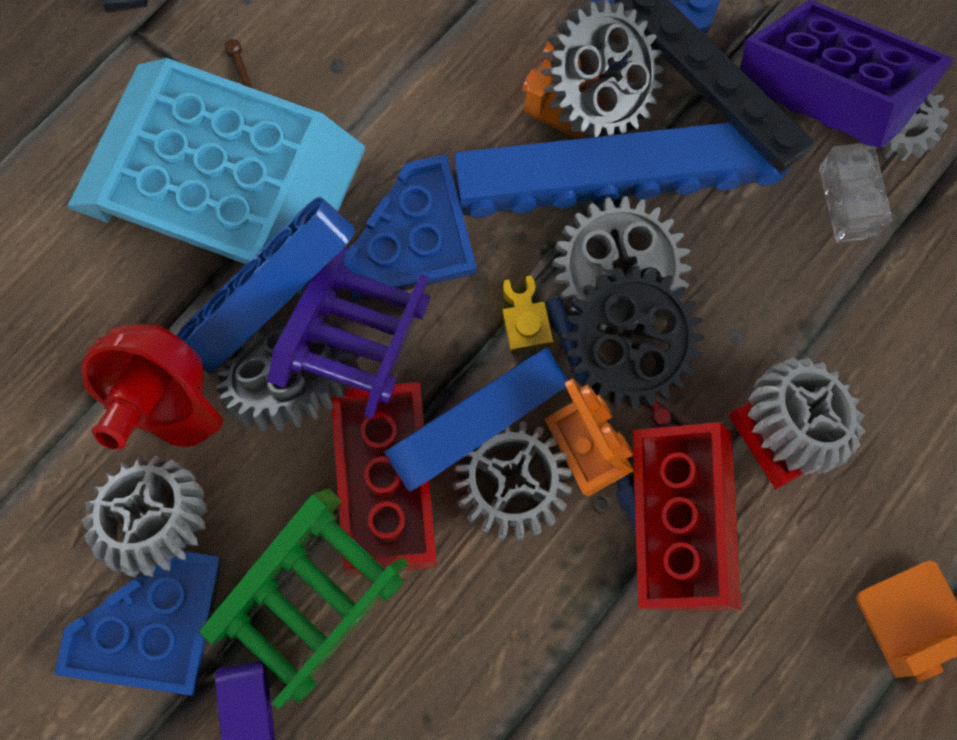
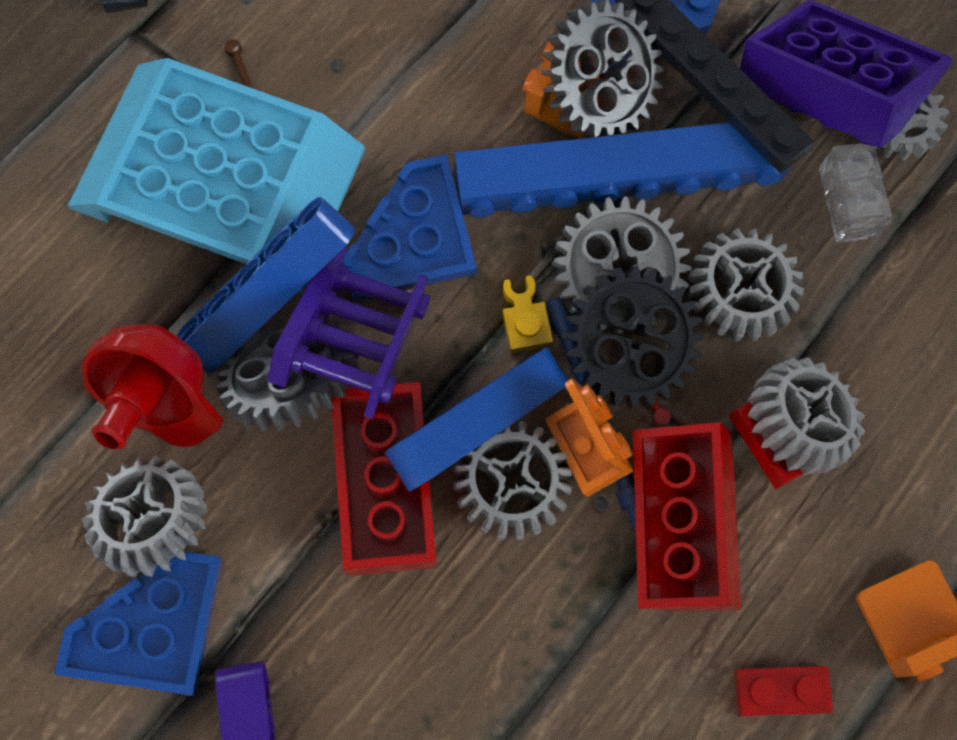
green fence [199,488,410,710] -> none
none -> light grey gear [688,228,804,342]
none -> red plate [734,666,833,717]

